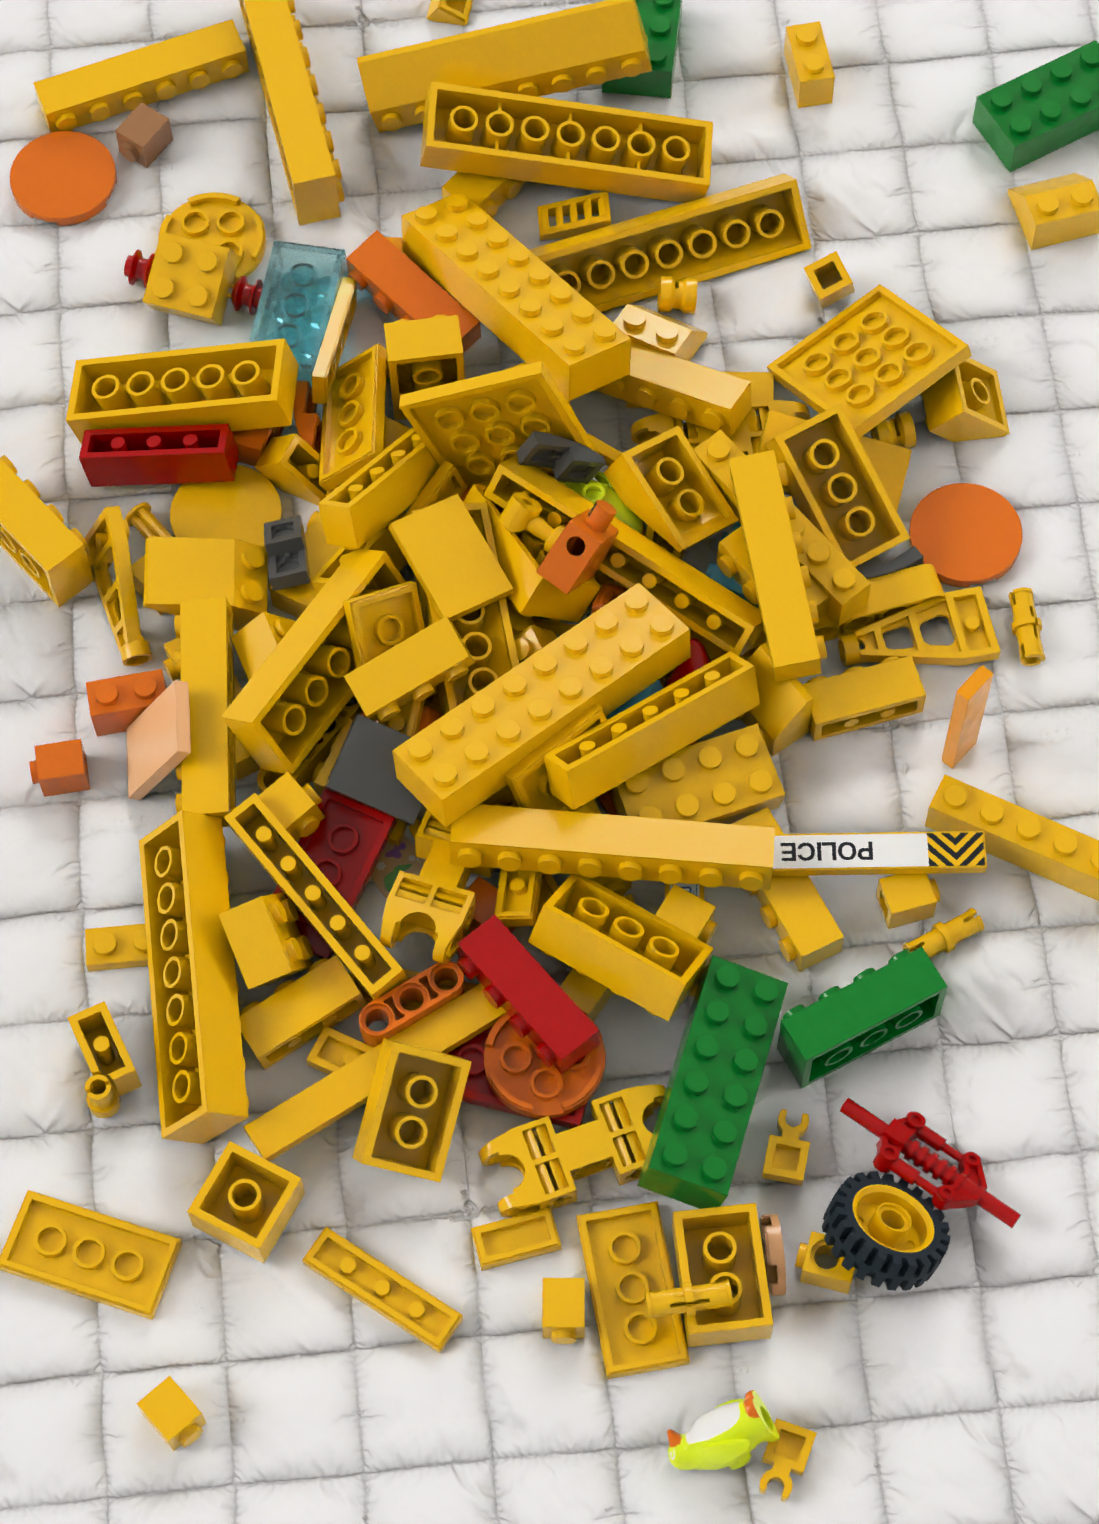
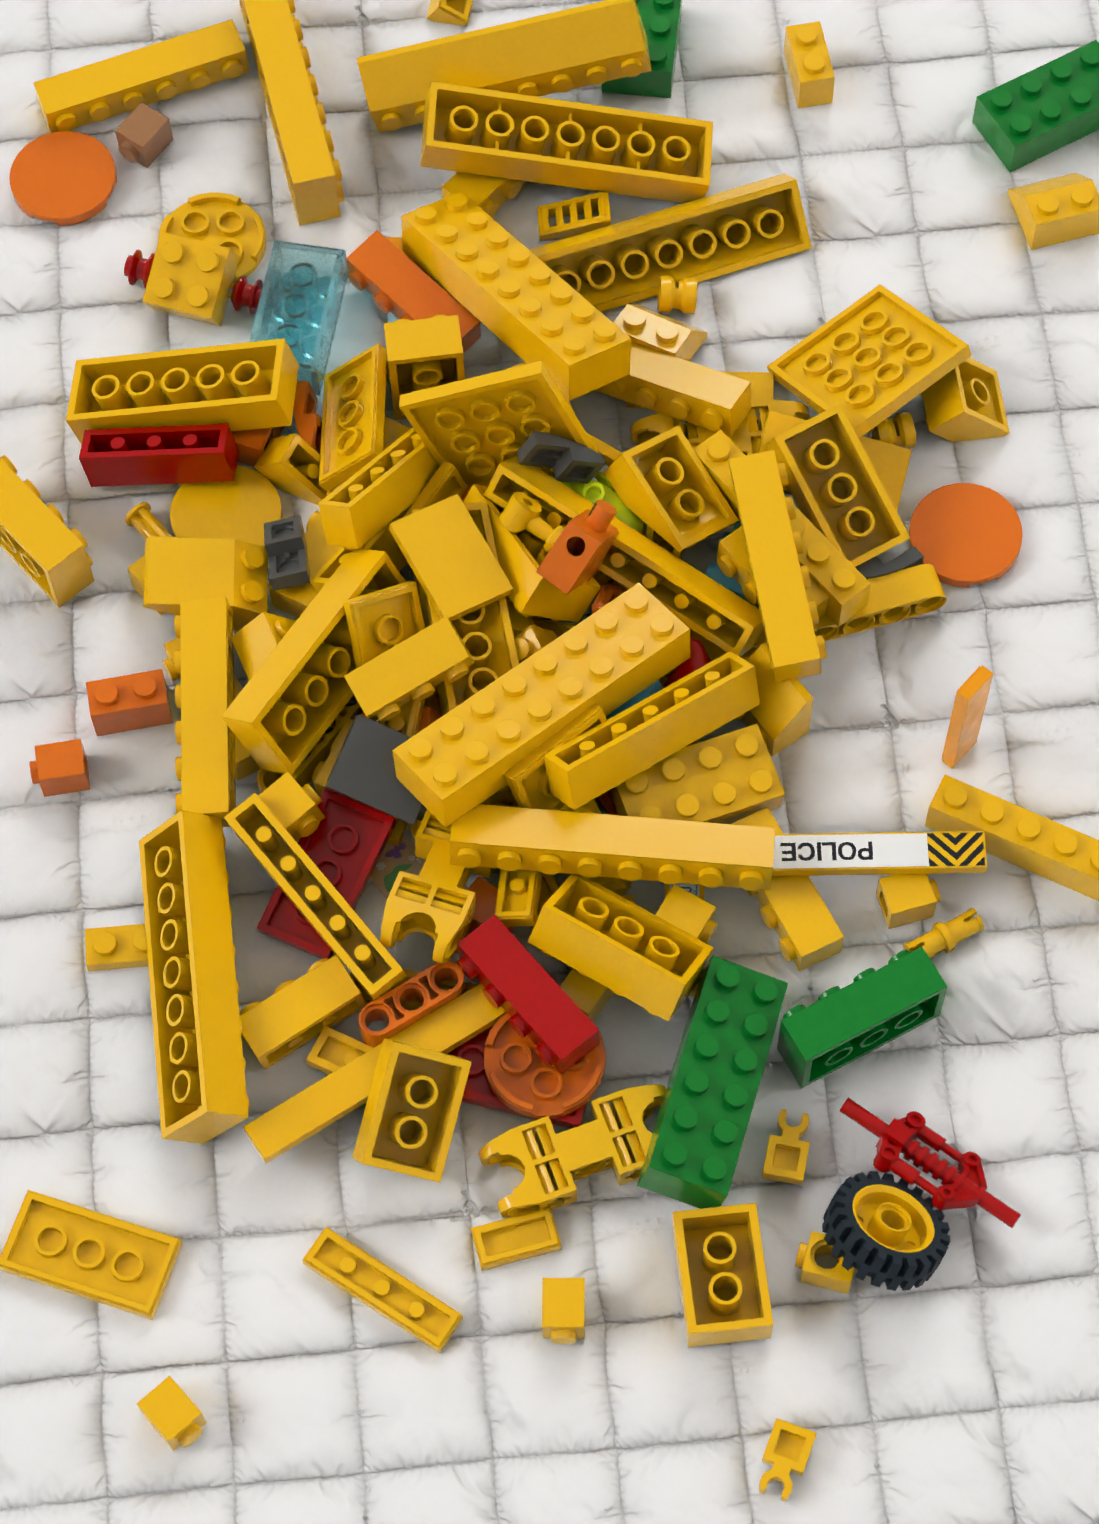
yellow hinge [67,1001,142,1119] -> none
yellow plate [85,506,153,666] -> none
light nougat tile [126,680,191,800] -> none
yellow brick [187,1141,305,1263] -> none
yellow brick [218,893,313,990] -> none
yellow tile [312,277,357,405] -> none
yellow tile [576,1201,690,1380] -> none
yellow pin [644,1279,733,1319] -> none
neon yellow animal [667,1390,780,1470] -> none
light nougat tile [760,1213,786,1296] -> none
yellow brick [802,655,926,741] -> none
yellow brick [804,251,855,309] -> none
yellow plate [838,586,1001,666] -> none
yellow pin [1008,587,1045,666] -> none

